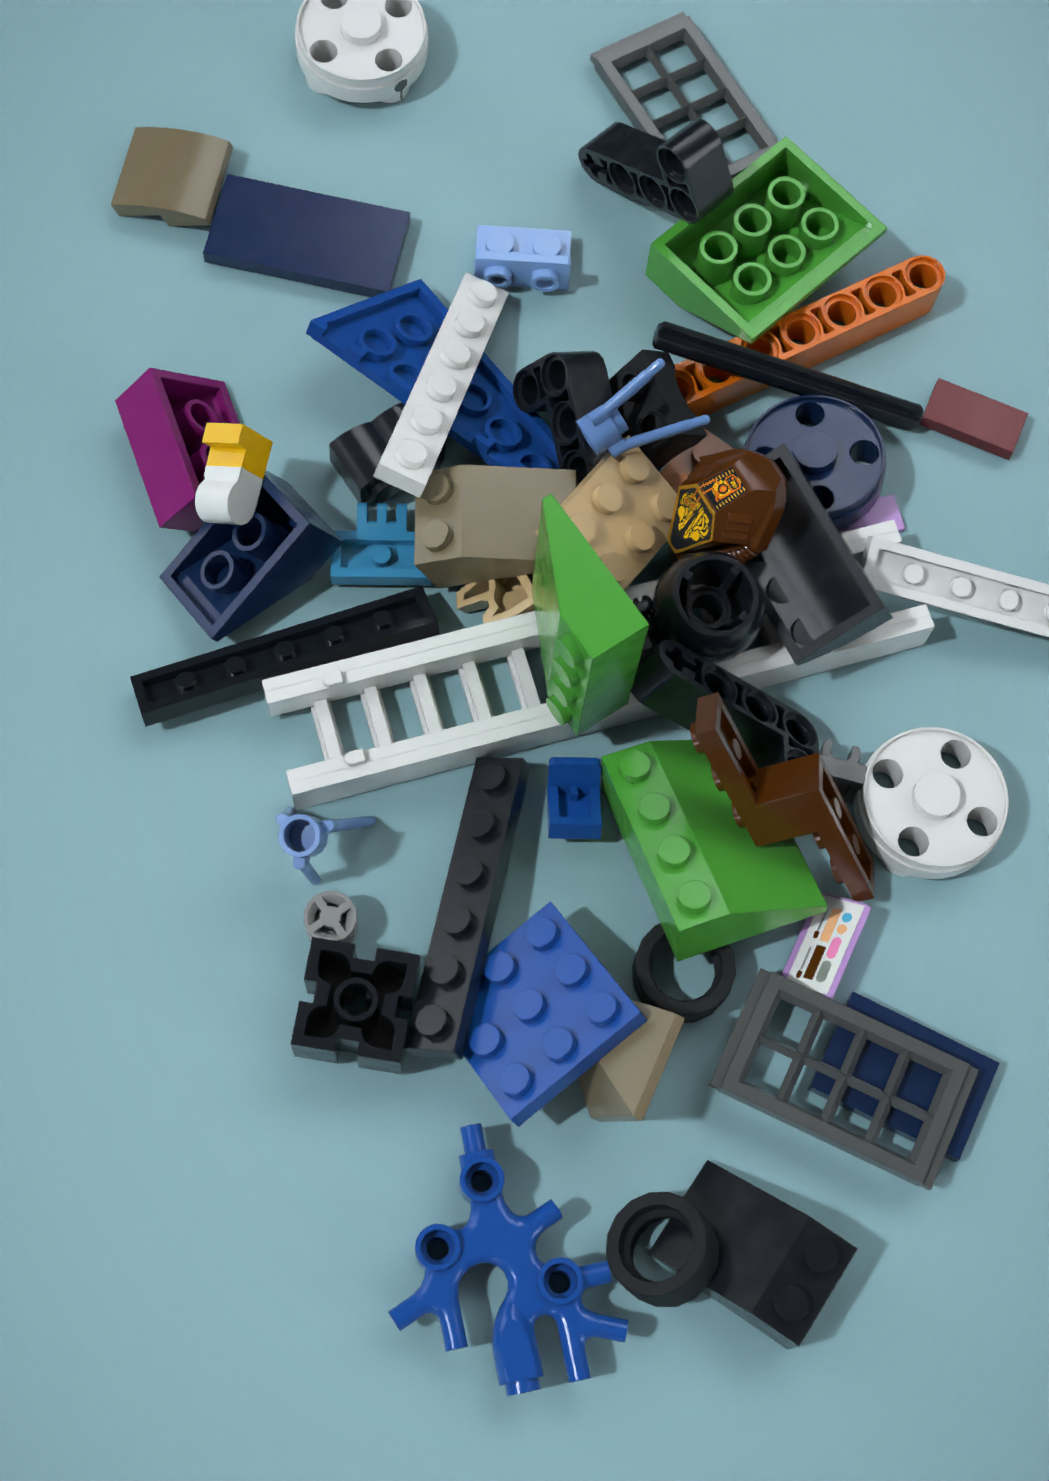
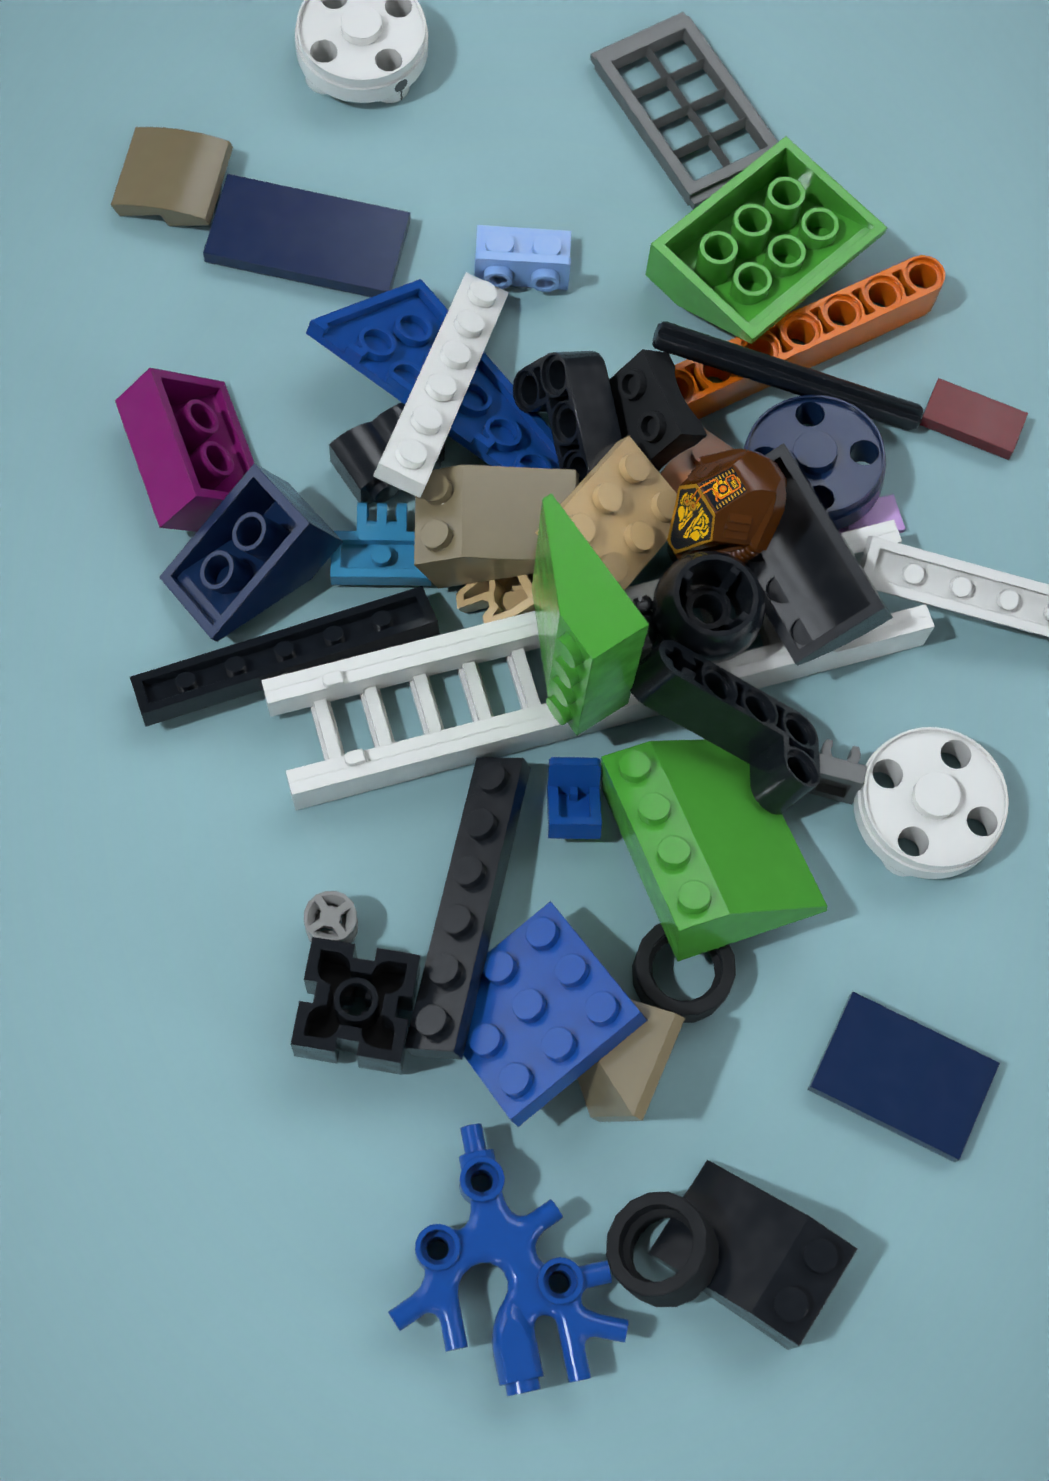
leg [195,423,273,525] -> none
medium blue plant [276,806,376,885] -> none
medium blue plant [575,358,710,459] -> none
black beam [578,118,734,224] -> none
reddish brown bracket [690,692,874,902] -> none
dark grey piece [708,968,979,1190] -> none
slope [781,892,871,999] -> none

